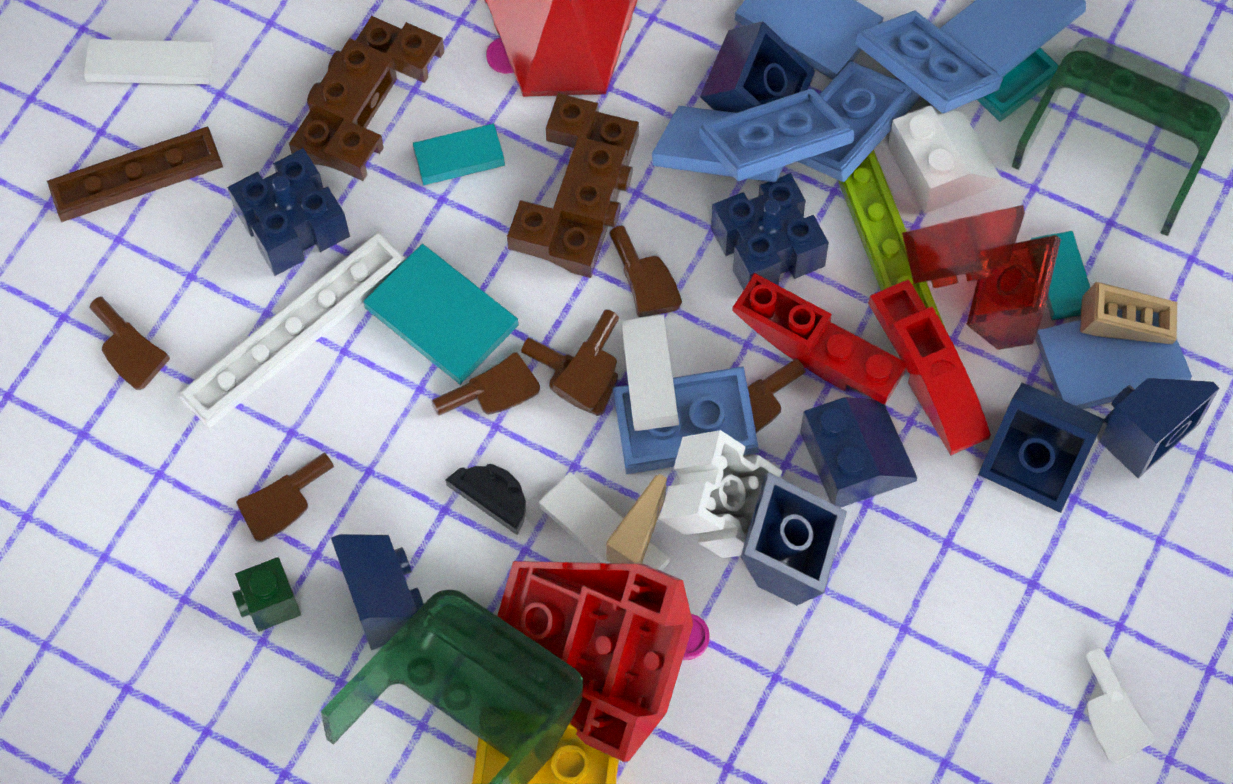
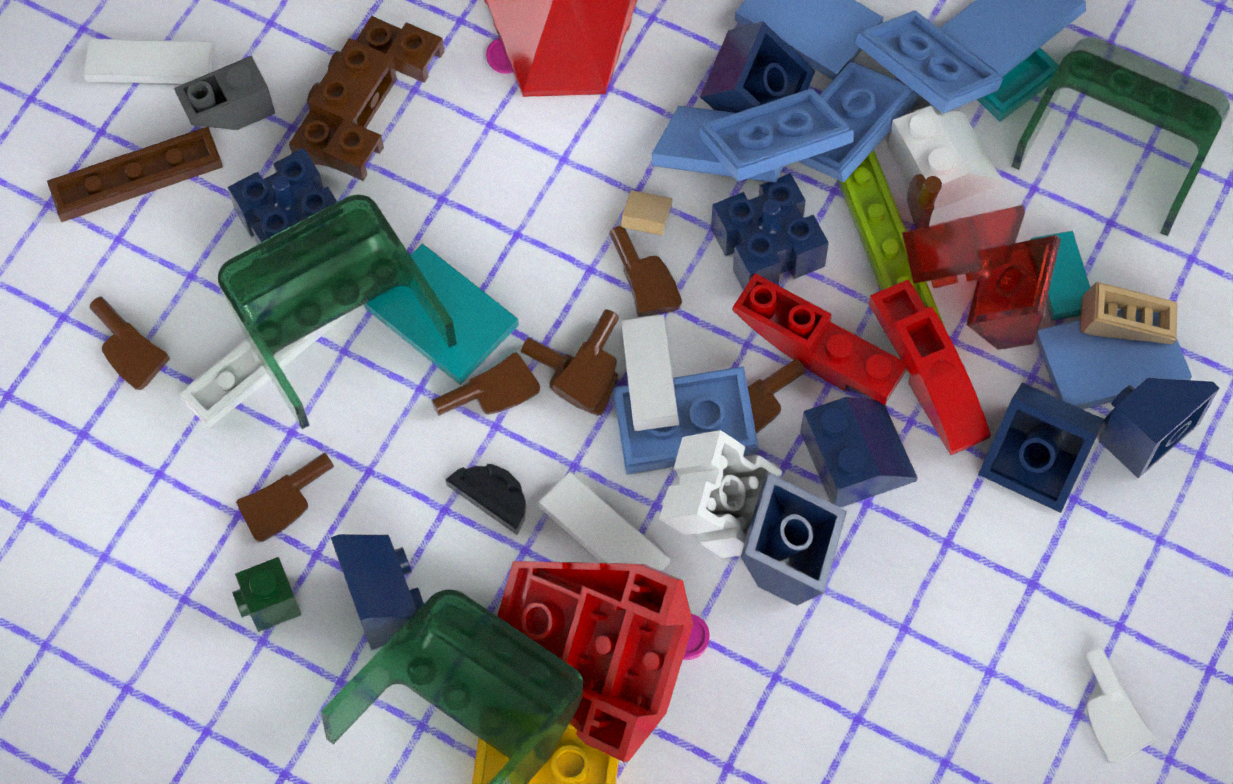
teal tile [413,123,505,185] -> none
reddish brown bracket [507,93,639,278] -> none
tan slope [606,473,667,564] -> none
none -> dark grey slope [174,55,275,130]
none -> clear green windscreen [218,194,457,429]
none -> tan tile [621,190,673,235]
none -> reddish brown piece [907,174,942,233]

